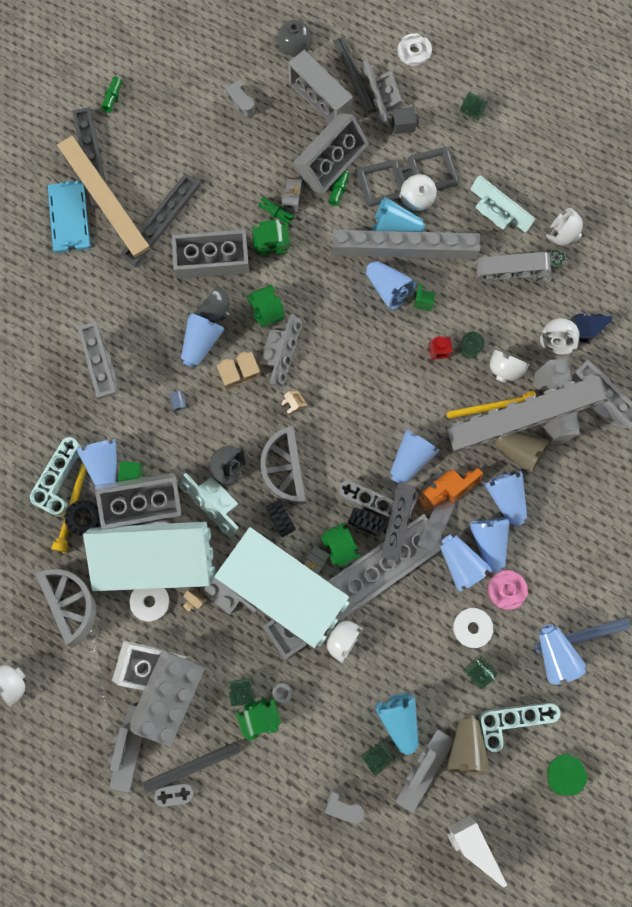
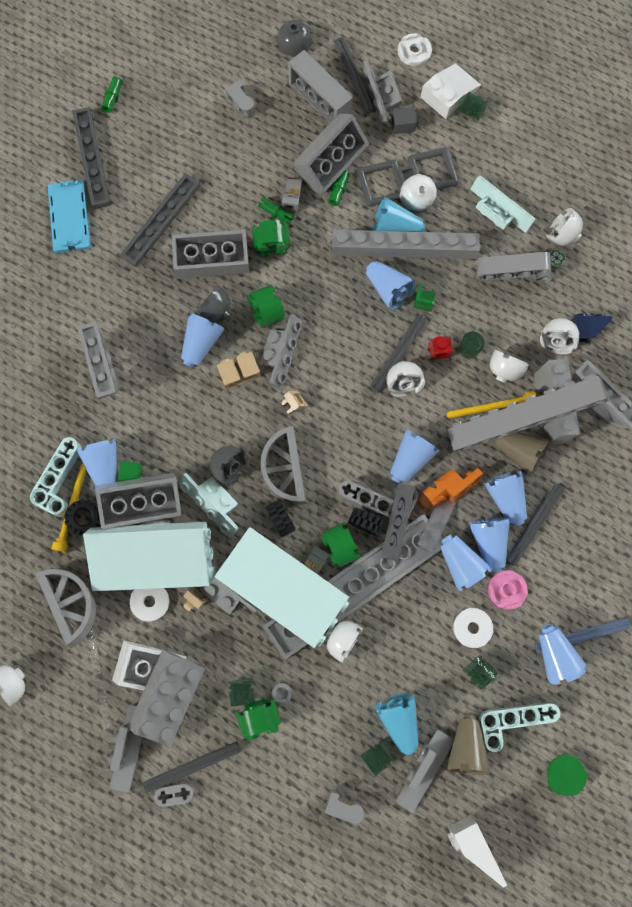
tan tile [57,136,150,258] -> none
sand blue hinge [170,391,186,412] -> none
none -> dark grey axle [371,314,426,393]
none -> white cylinder [386,361,426,397]
none -> white slope [420,63,481,119]
none -> dark grey axle [506,483,564,566]

